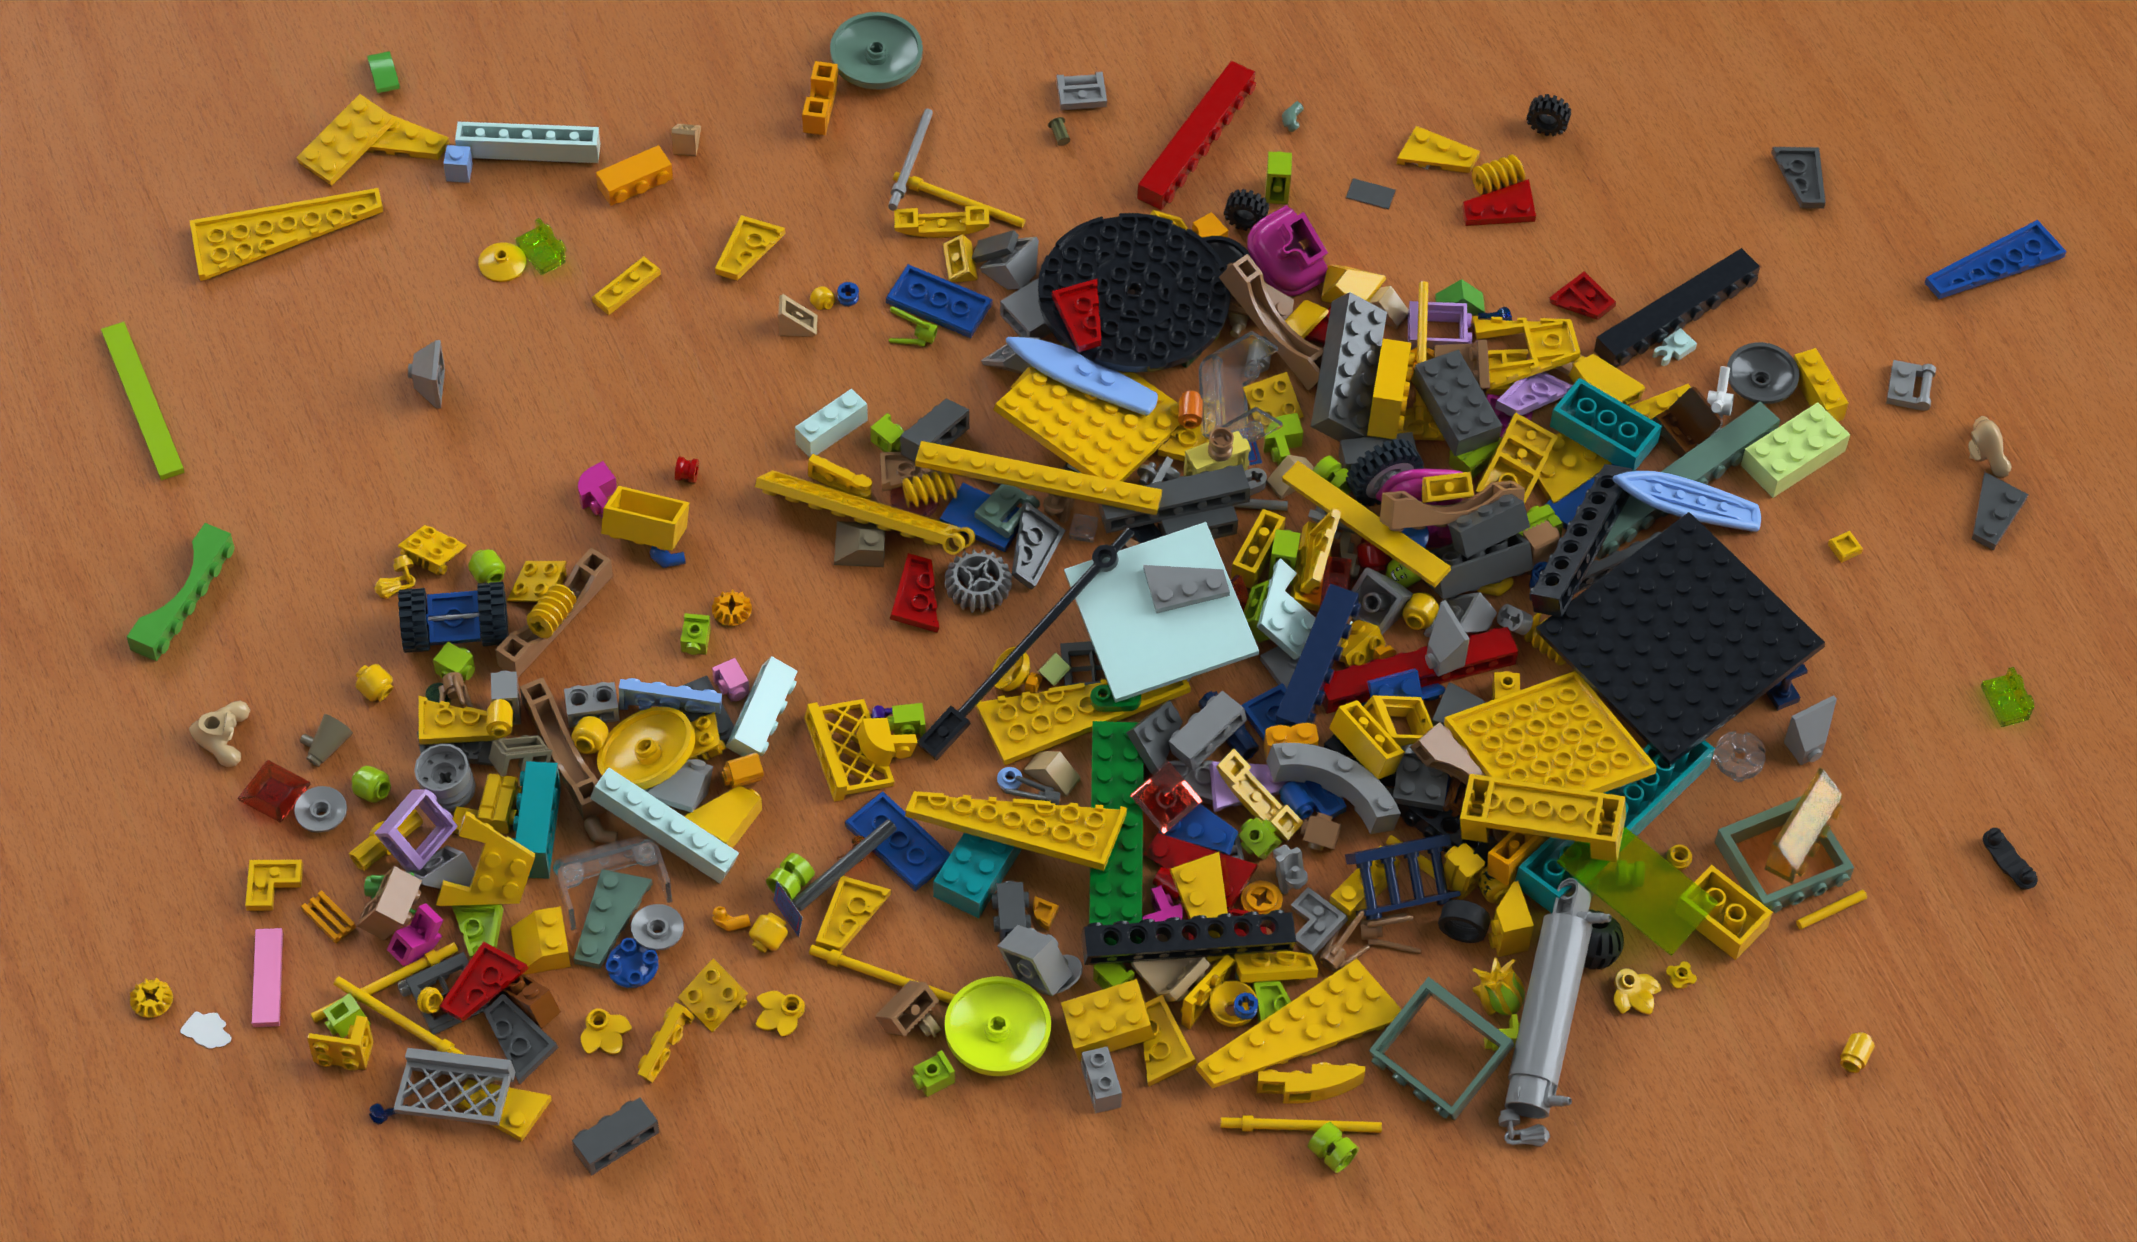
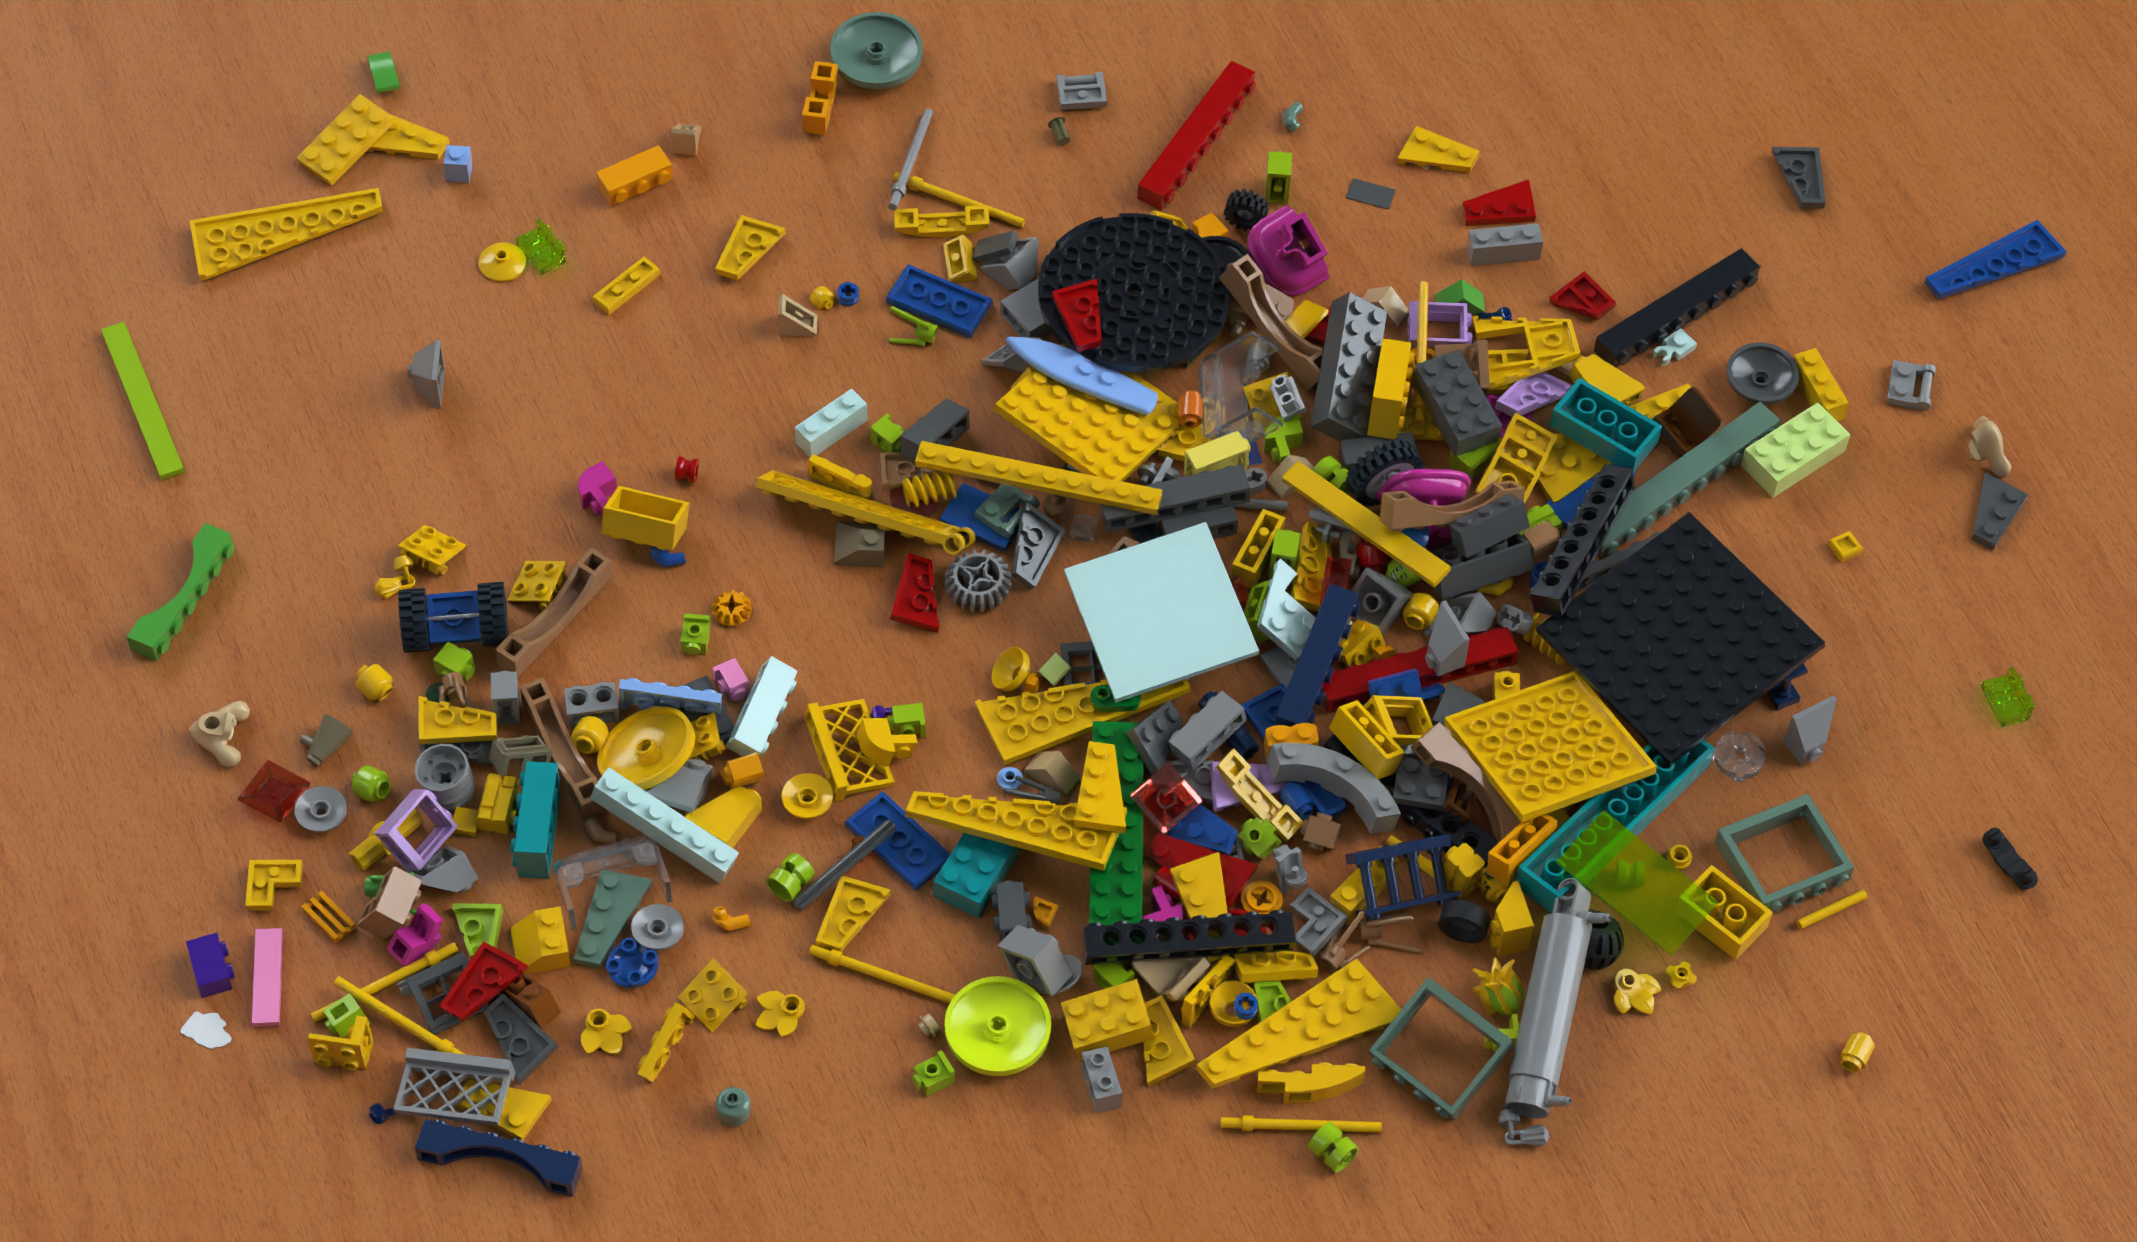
yellow gear [130,978,173,1018] -> none
yellow plate [417,987,443,1014] -> none
yellow wing [436,811,535,906] -> none
light aqua brick [455,122,600,163] -> none
lime head [468,549,506,583] -> none
yellow brick [486,699,513,738] -> none
yellow piece [526,584,577,639] -> none
dark grey brick [572,1097,659,1176] -> none
yellow head [749,912,788,953] -> none
blue sticker [773,881,803,937] -> none
medium nougat brick [875,980,939,1036] -> none
black bar [917,527,1134,761] -> none
light grey wing [1143,565,1230,614] -> none
medium nougat wheel [1208,427,1234,462] -> none
yellow wing [1300,508,1341,594] -> none
yellow slope [1321,265,1386,303] -> none
yellow slope [1422,472,1474,503] -> none
yellow plate [1460,774,1626,862] -> none
yellow piece [1472,154,1525,195] -> none
black tyre [1526,94,1571,136] -> none
light blue piece [1612,471,1761,532] -> none
white bar [1707,366,1734,436] -> none
clear yellow slope [1765,768,1843,884] -> none
none -> dark purple brick [186,933,235,998]
none -> dark blue arch [415,1119,583,1197]
none -> sand green head [715,1087,751,1127]
none -> yellow dish [782,773,833,819]
none -> yellow wing [1074,741,1126,834]
none -> light grey hips [1270,374,1307,422]
none -> light grey brick [1466,223,1543,266]

